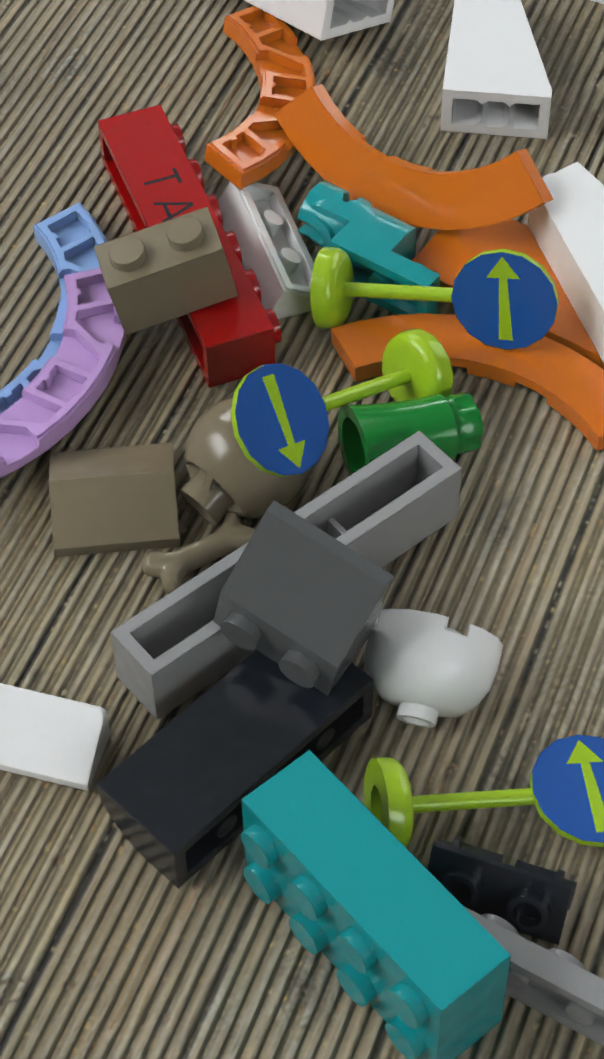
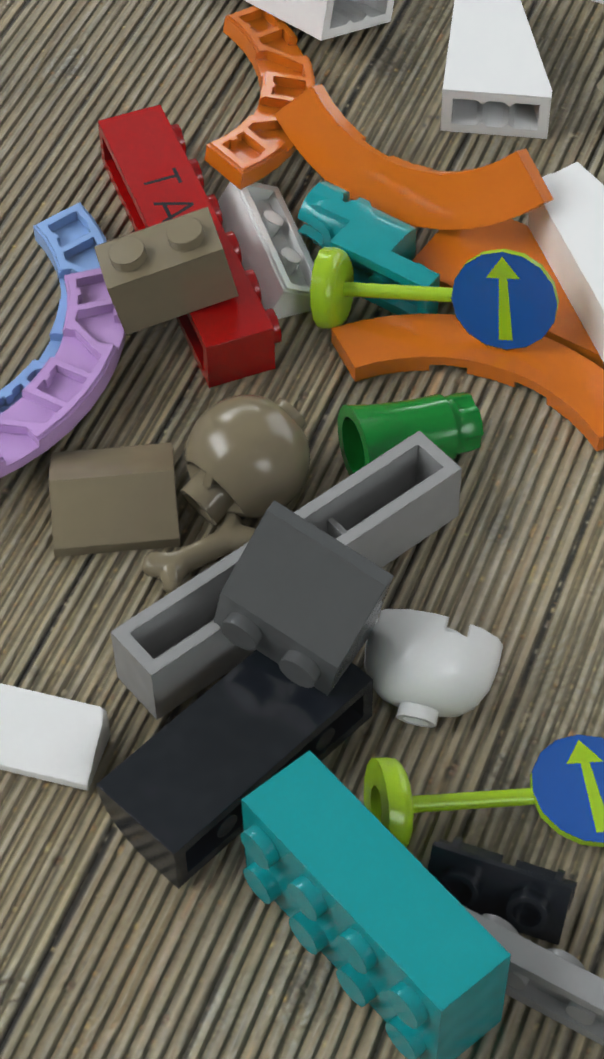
piece [230,329,453,477] -> none

